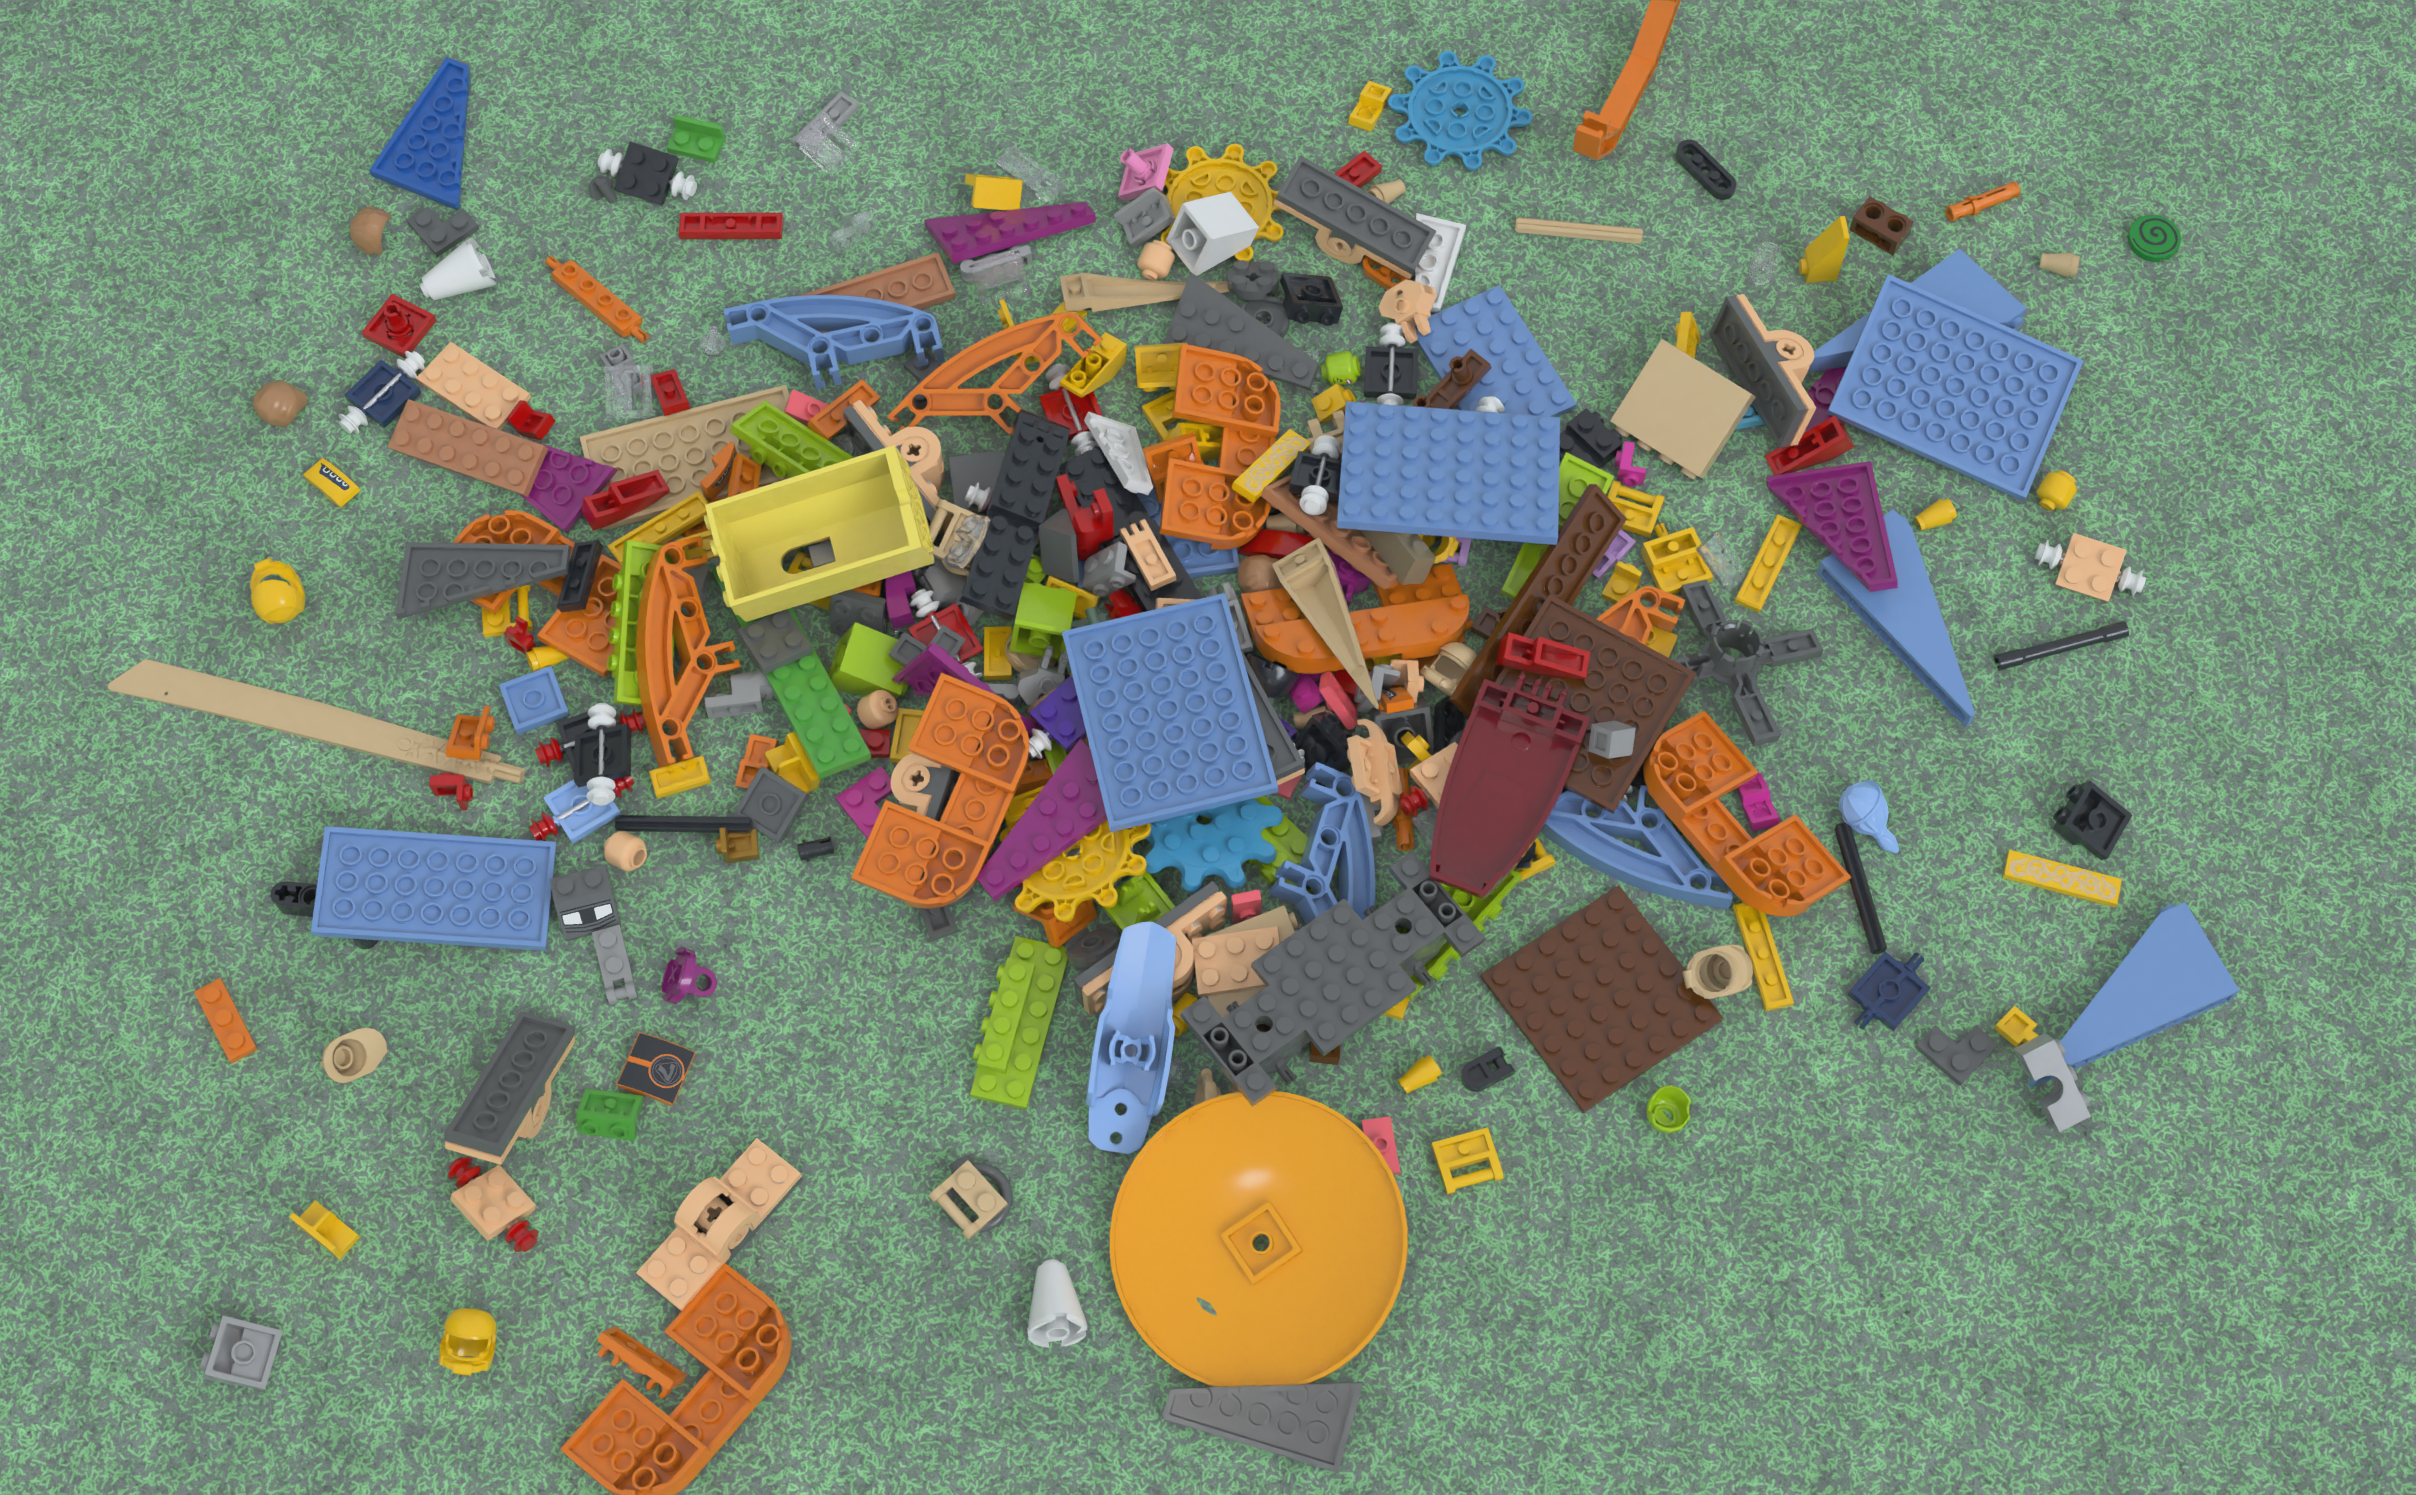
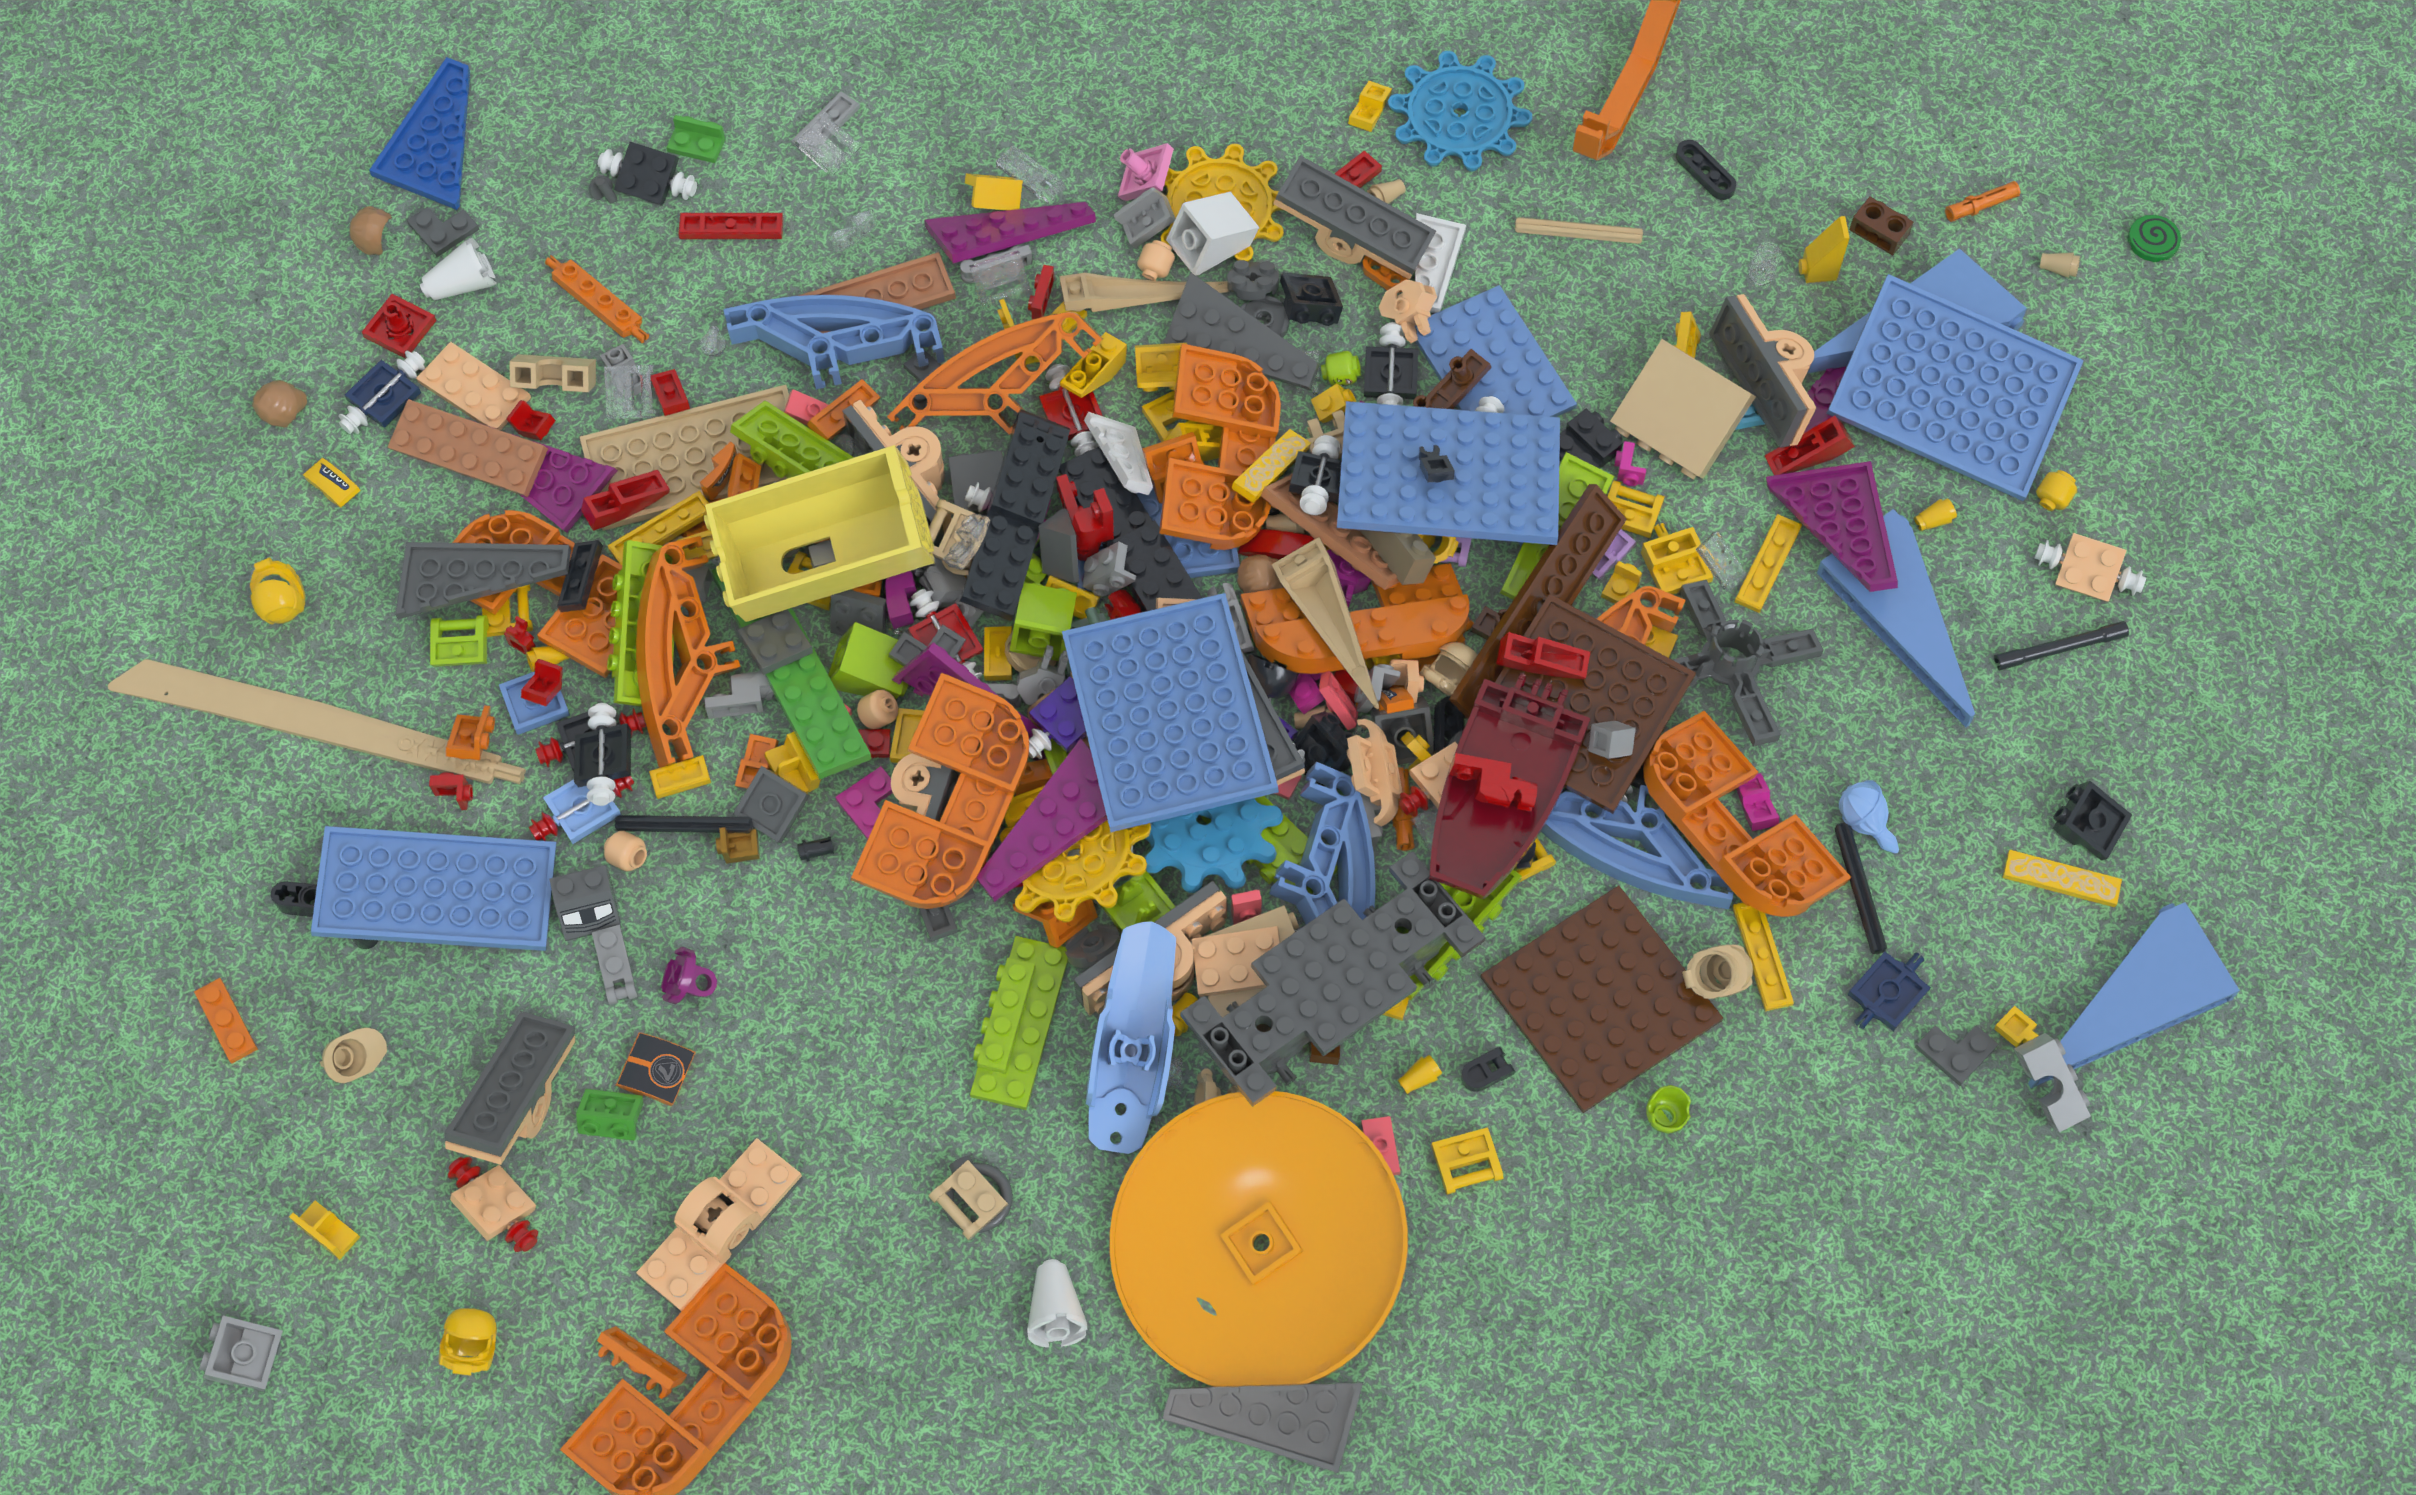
light nougat hinge [1119,519,1176,591] -> none
none -> lime plate [430,615,489,667]
none -> tan arch [510,354,596,392]
none -> red bracket [521,659,562,707]
none -> red plate [1028,265,1055,320]
none -> black plate [1419,445,1455,483]
none -> red plate [1449,753,1537,812]

